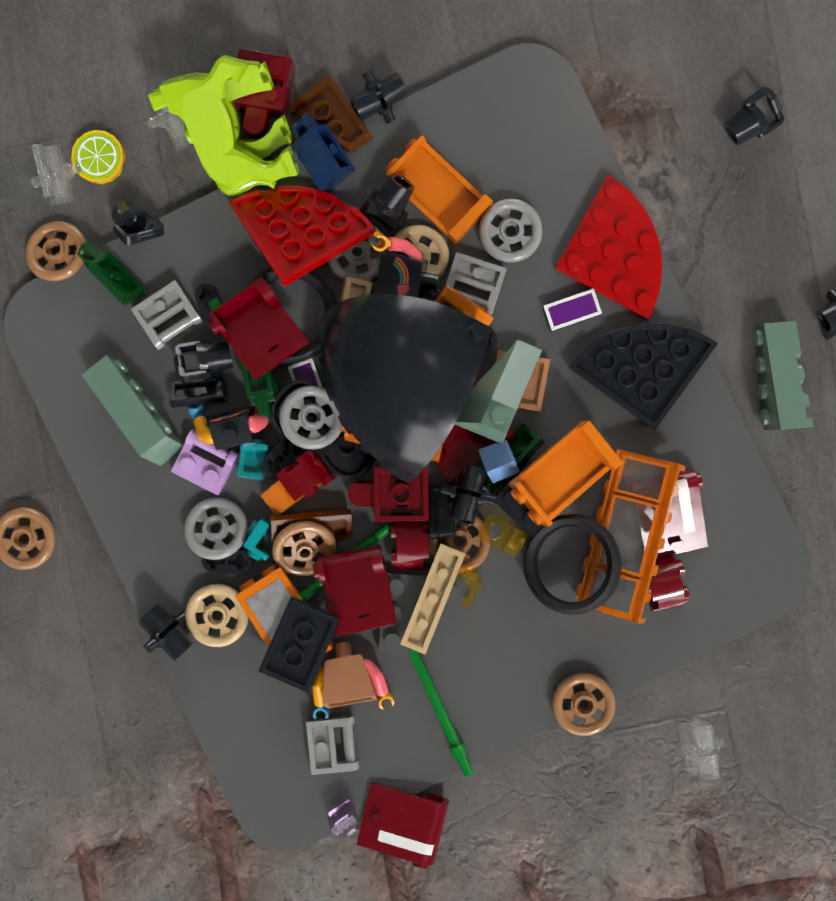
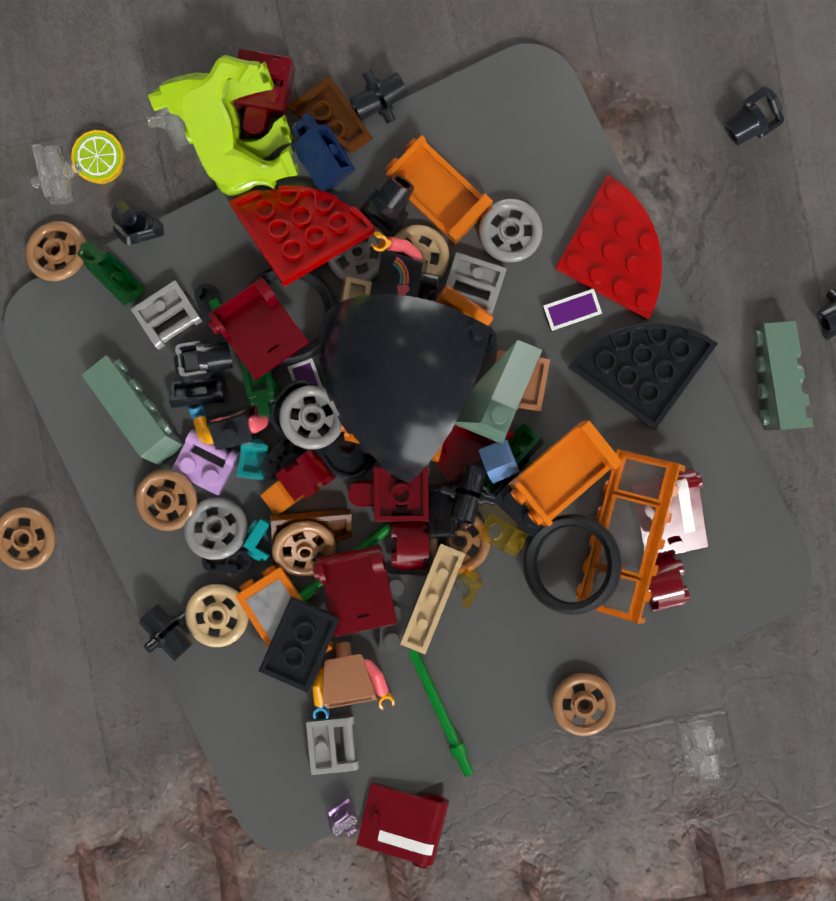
none -> medium nougat plate [135,469,197,531]

